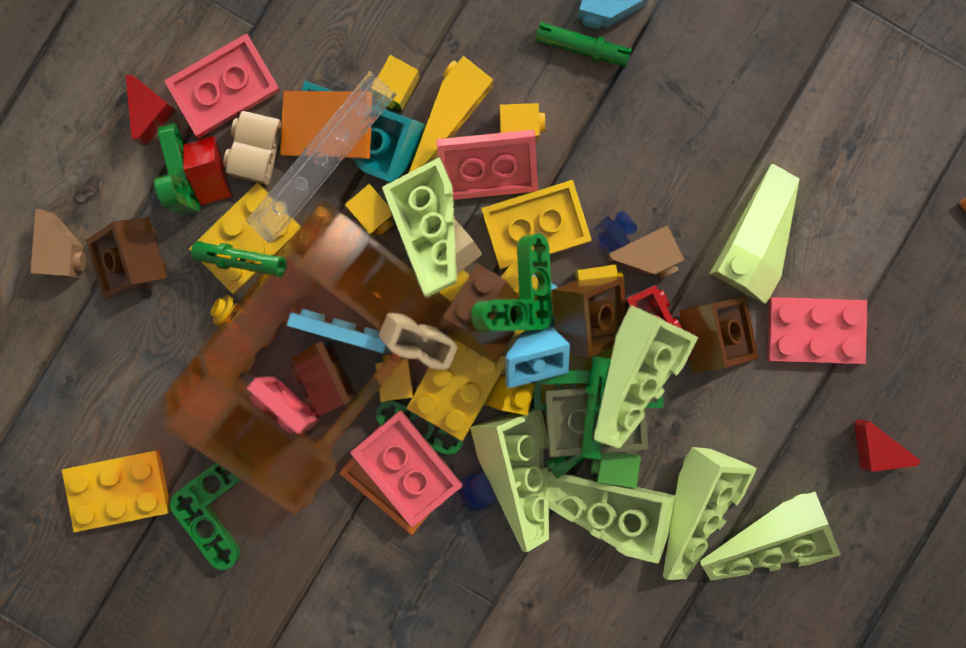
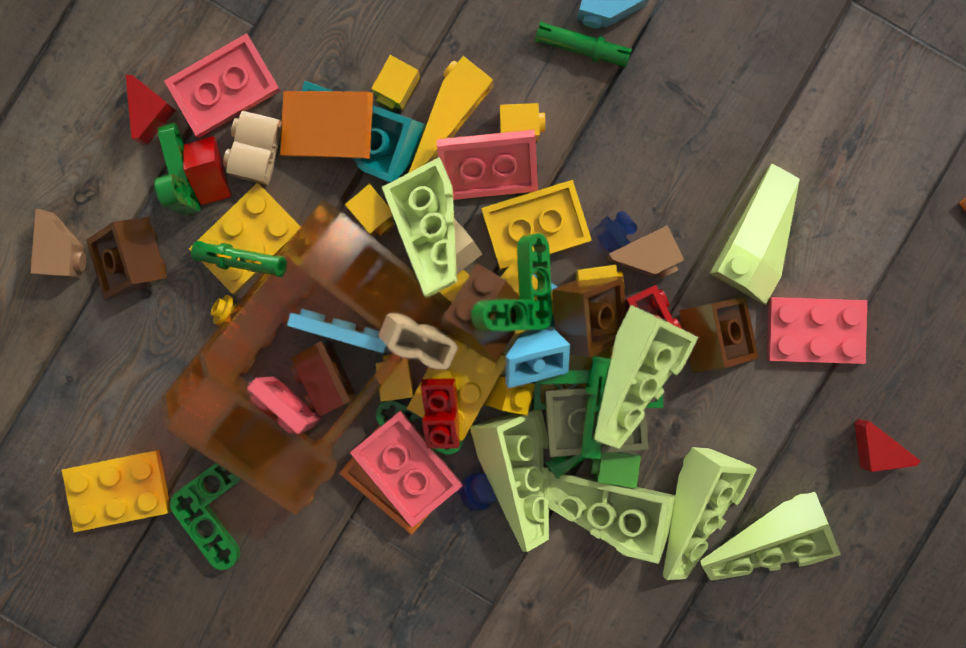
clear tile [246,71,397,243] -> none
none -> red slope [420,378,460,448]

